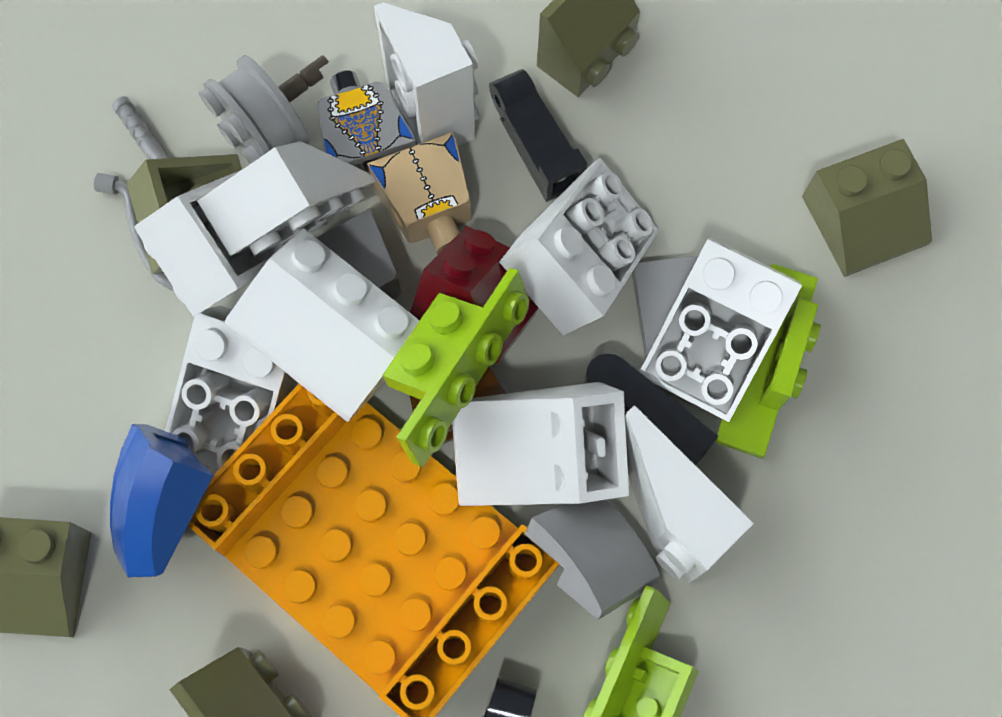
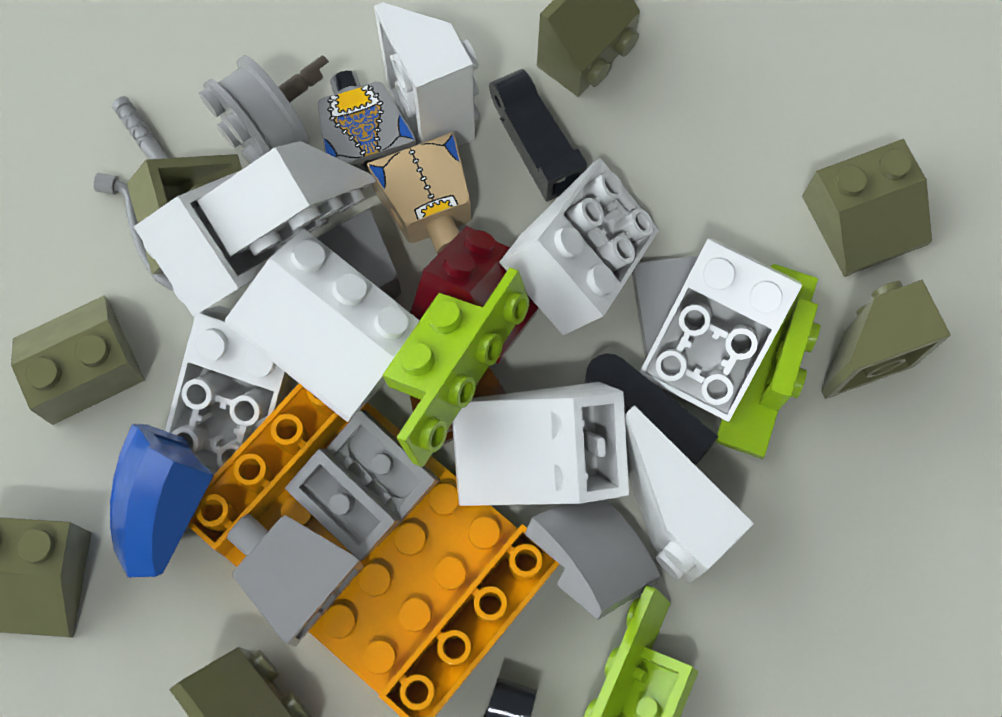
none -> olive slope [11,295,145,425]
none -> light grey torso [227,514,364,647]
none -> light grey slope [285,410,440,561]
none -> olive slope [821,279,951,399]

